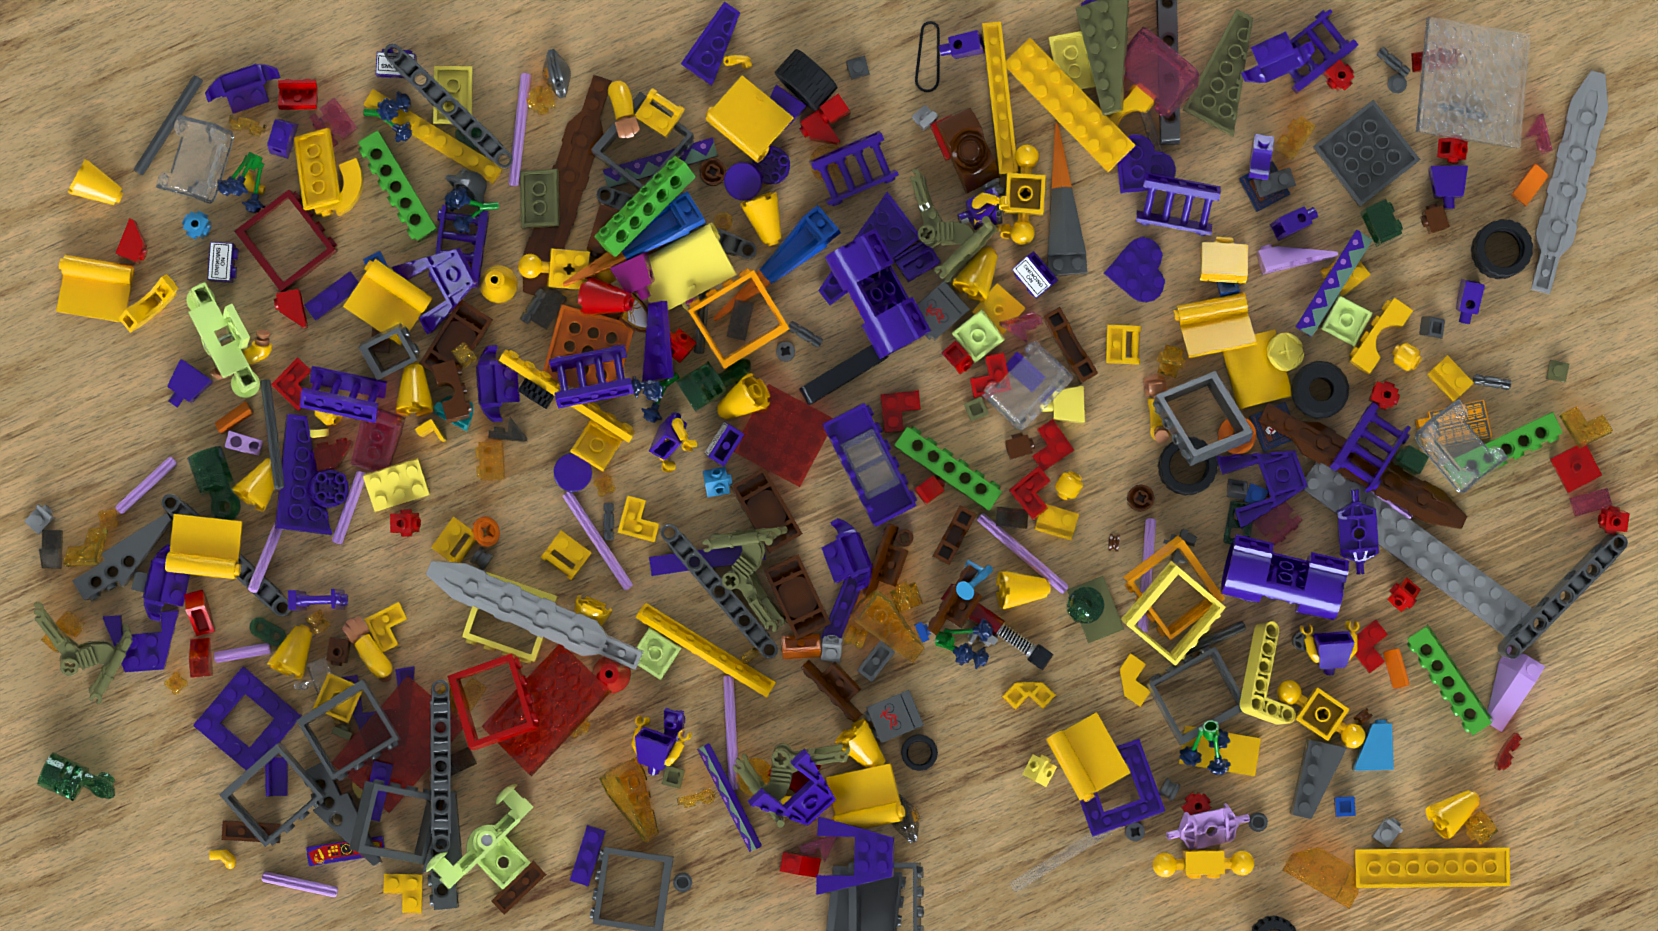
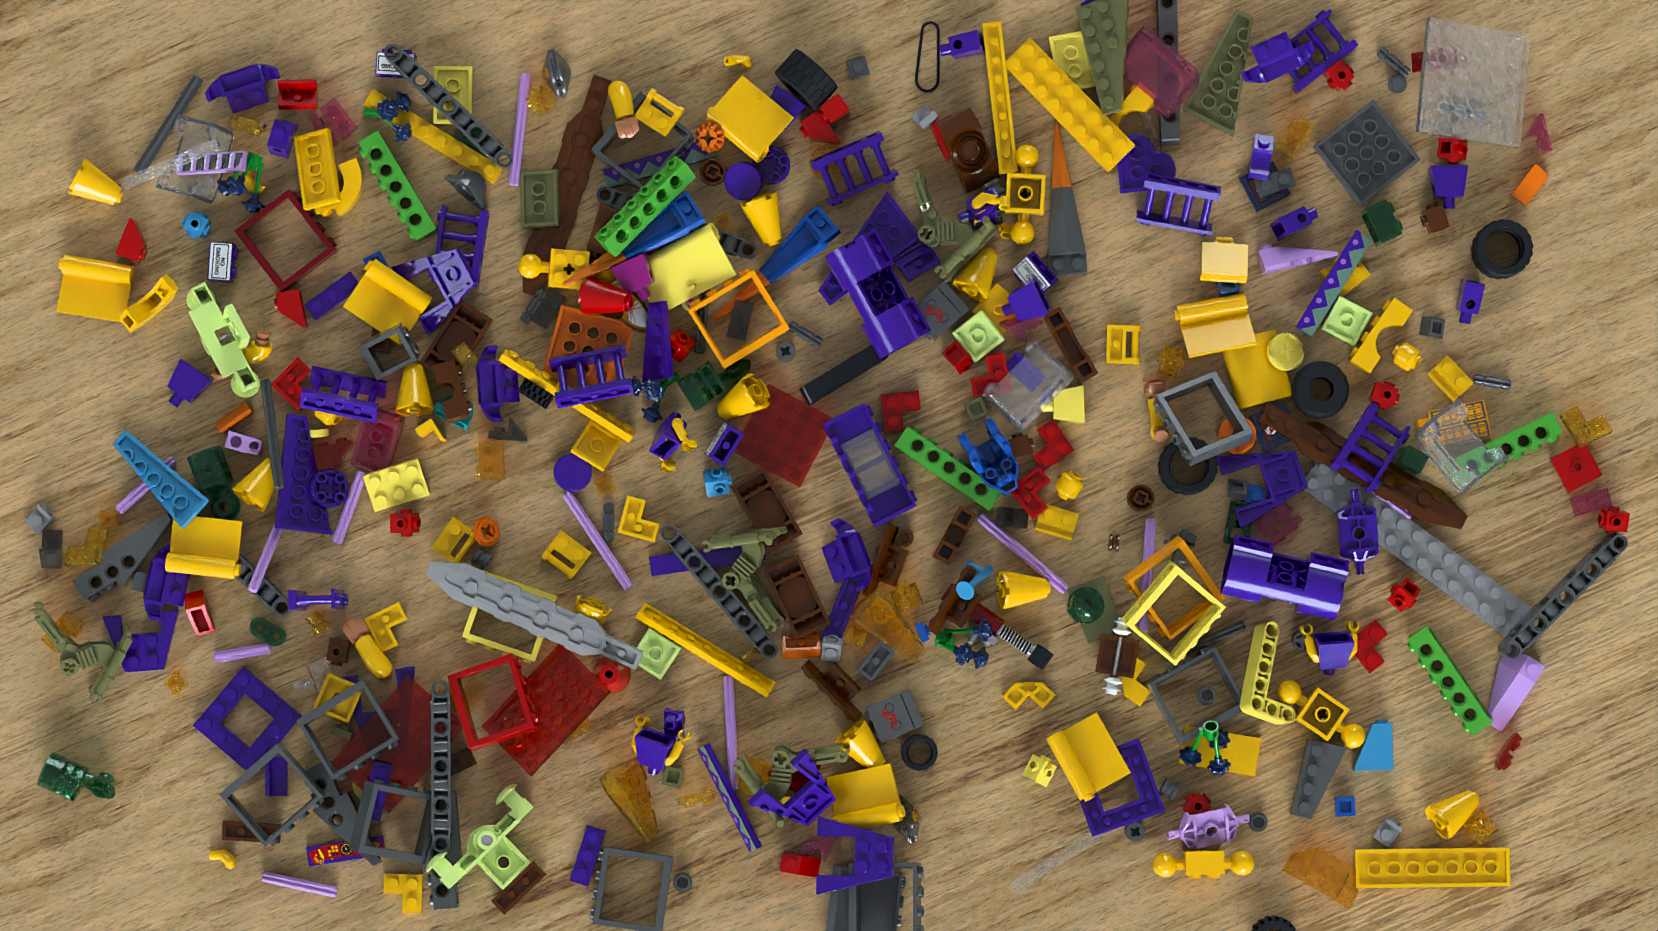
clear red slope [189,638,213,678] -> none
yellow cone [267,624,312,680] -> none
dark blue plant [445,186,499,233] -> none
yellow cone [479,265,518,304] -> none
dark purple wing [681,1,740,86] -> none
red slope [915,476,945,505] -> none
dark purple plate [1104,237,1165,303] -> none
reddish brown bush [1353,708,1373,725] -> none
orange slope [1383,648,1410,689] -> none
light grey plate [1530,70,1608,295] -> none
olive plate [1546,360,1569,383] -> none
none -> dark azure wing [113,430,209,529]
none -> clear axle [118,139,221,190]
none -> tile [176,151,247,175]
none -> orange gear [694,122,725,153]
none -> blue animal [957,417,1019,496]
none -> dark purple torso [1002,277,1051,321]
none -> reddish brown plate [1095,617,1140,695]
none -> dark grey plate [1196,686,1216,705]

